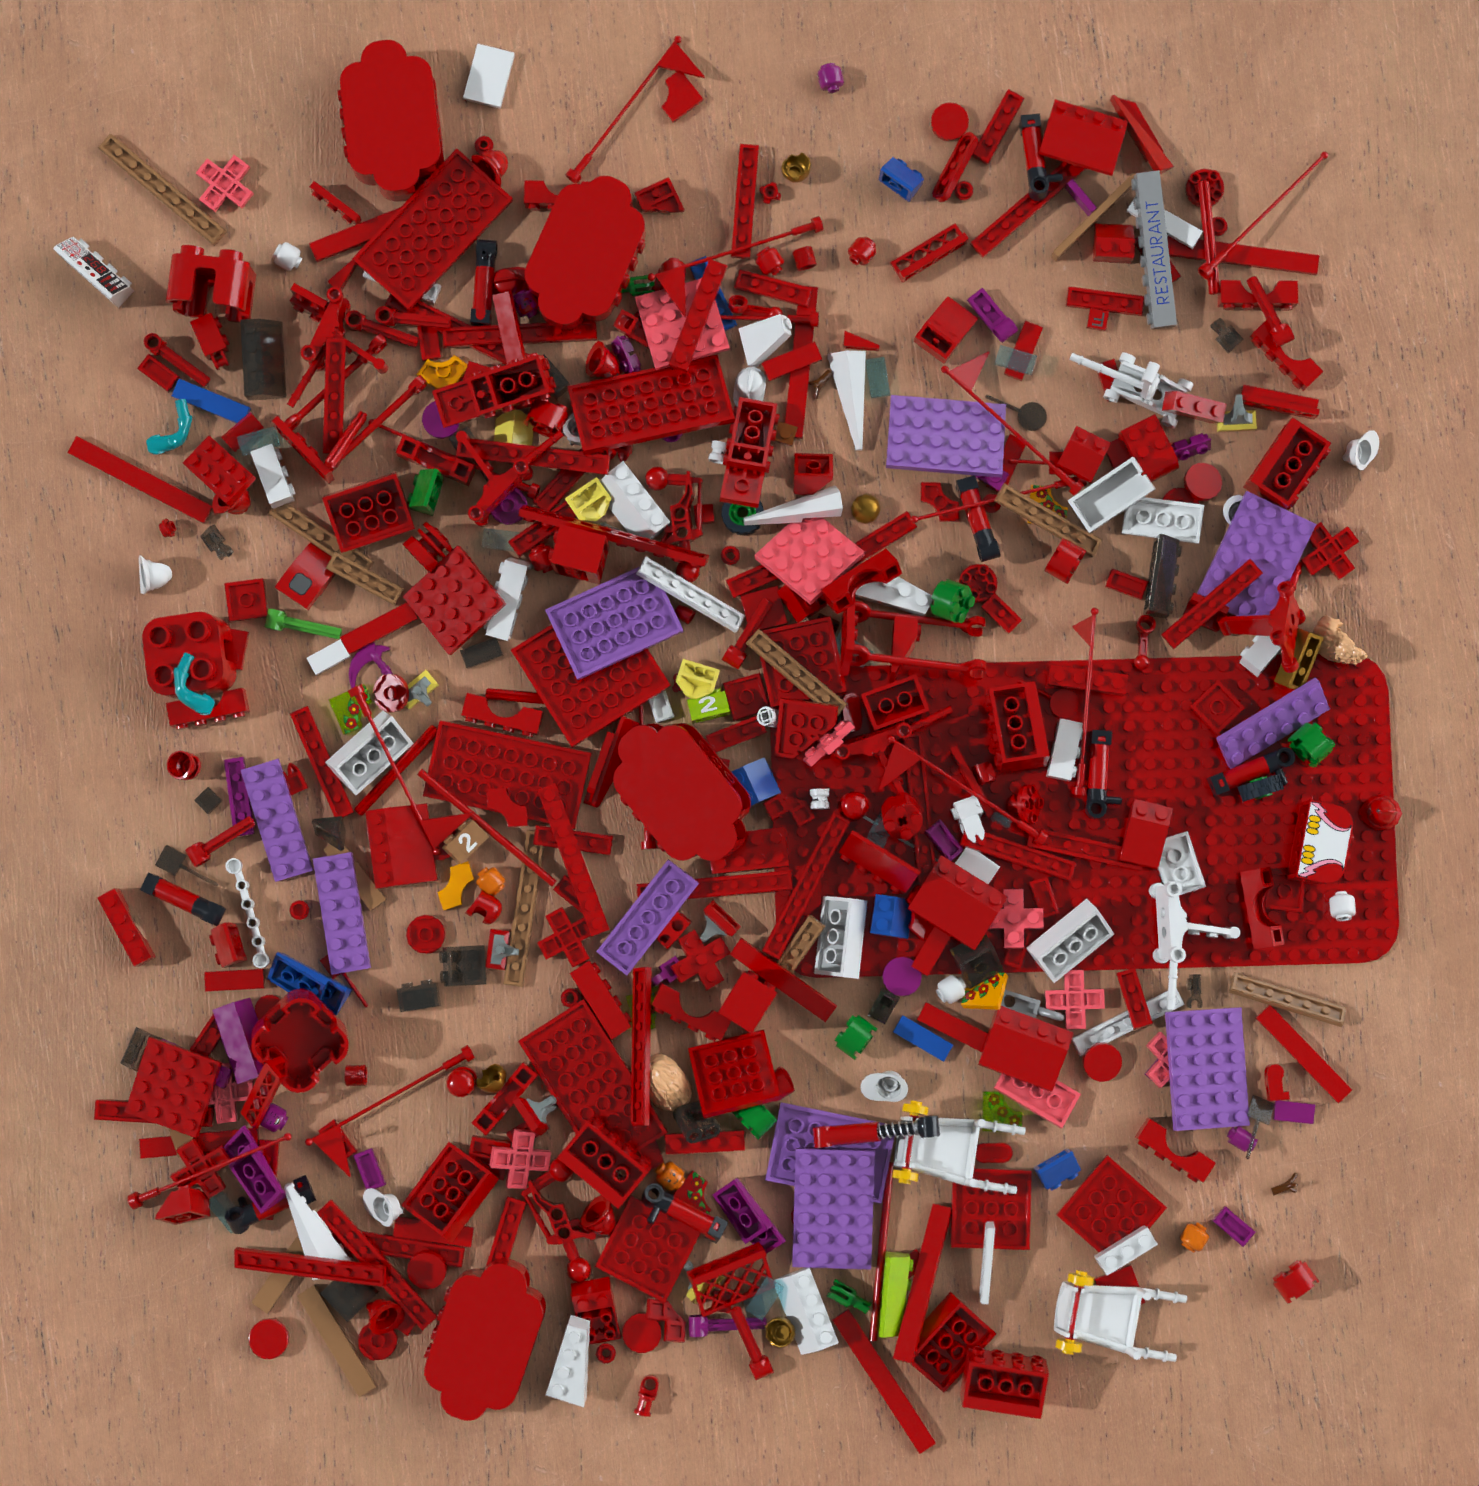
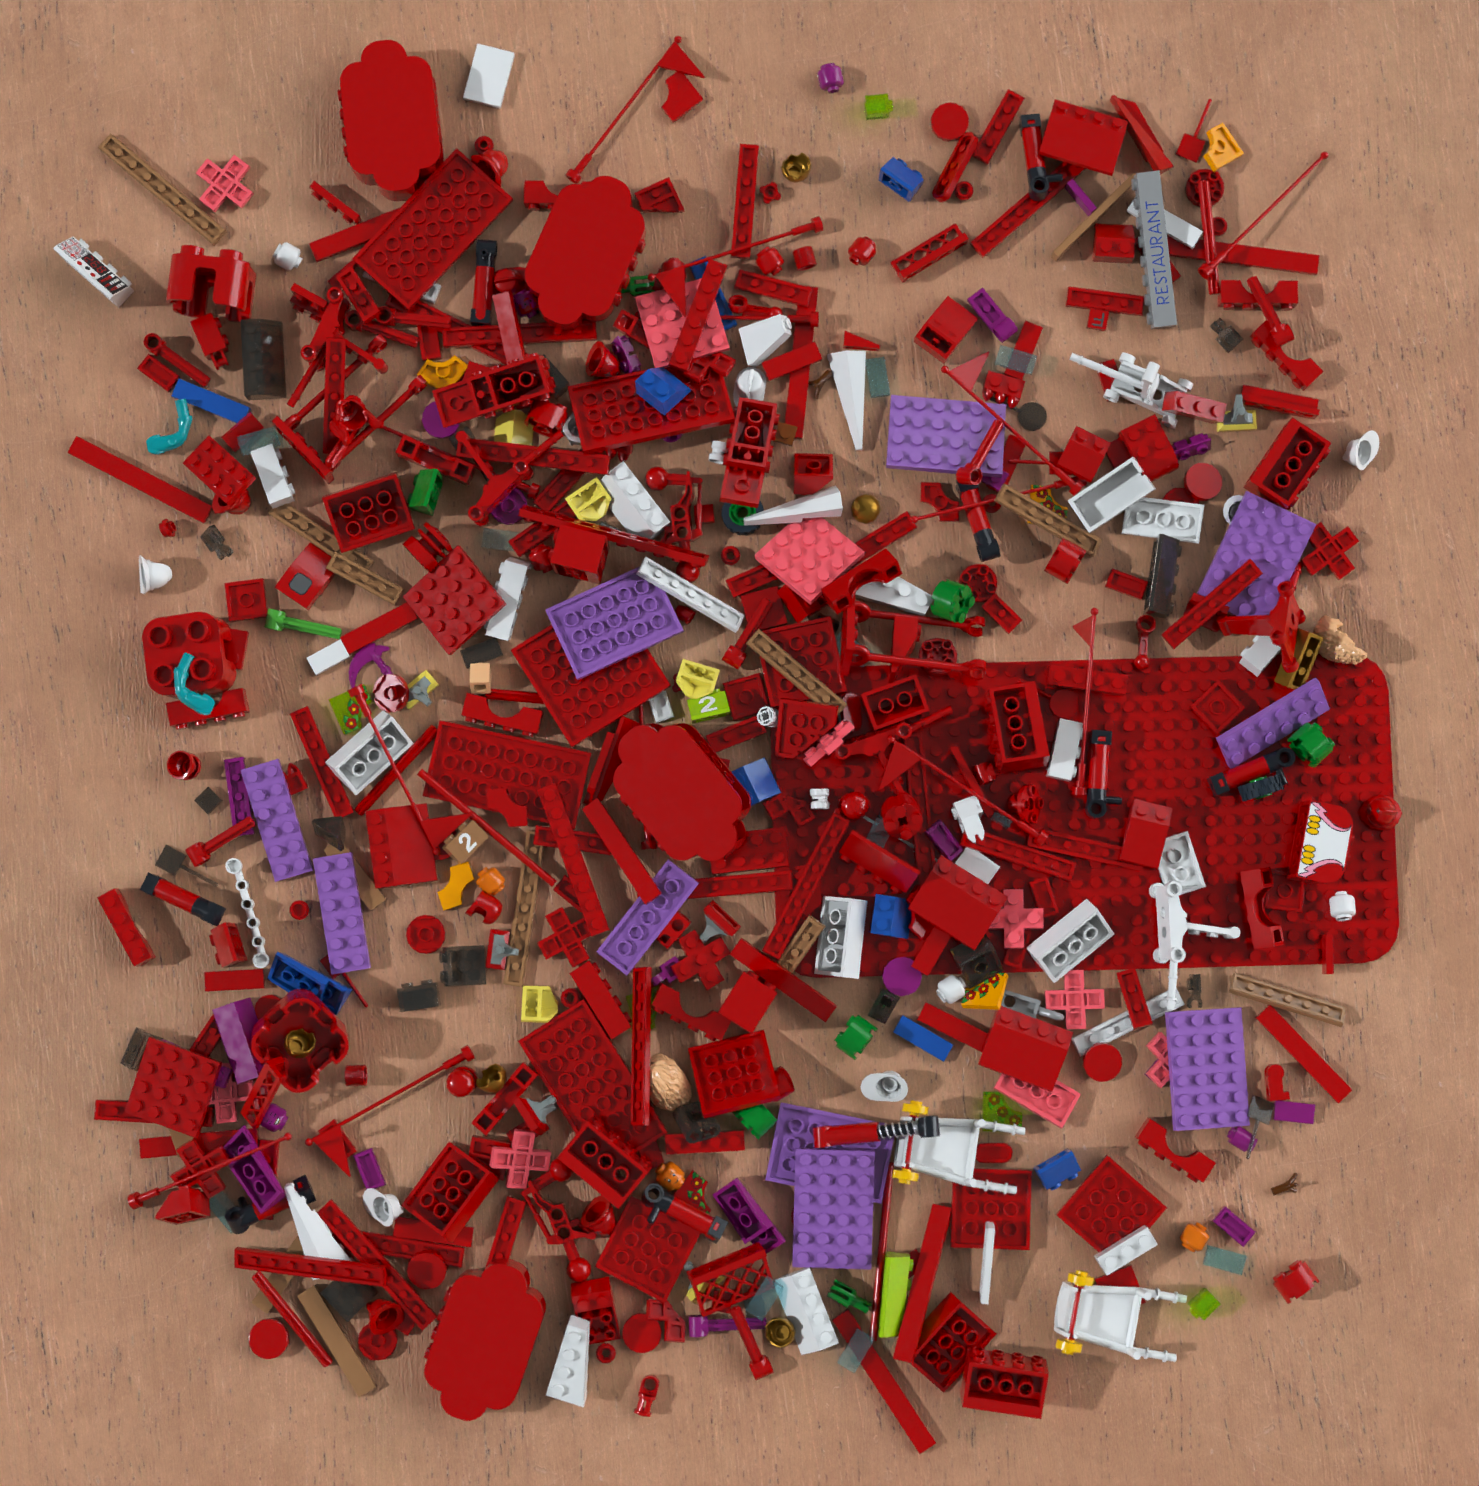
none -> red axle [252,1271,333,1368]
none -> pearl gold hair [283,1029,316,1058]
none -> red hair [329,395,384,446]
none -> red plate [336,266,382,324]
none -> light nougat brick [470,662,491,694]
none -> light yellow slope [521,986,558,1023]
none -> red tile [582,798,662,905]
none -> blue slope [635,367,691,416]
none -> red tile [683,352,736,384]
none -> clear light blue tile [837,1328,874,1373]
none -> clear neon green brick [864,94,893,120]
none -> red tile [918,638,957,676]
none -> red axle [956,419,1004,485]
none -> red plate [982,370,1025,409]
none -> red piece [1175,99,1212,163]
none -> clear neon green brick [1187,1288,1221,1320]
none -> light orange tile [1203,122,1244,172]
none -> clear light blue tile [1203,1245,1247,1275]
none -> red tile [1322,935,1334,974]

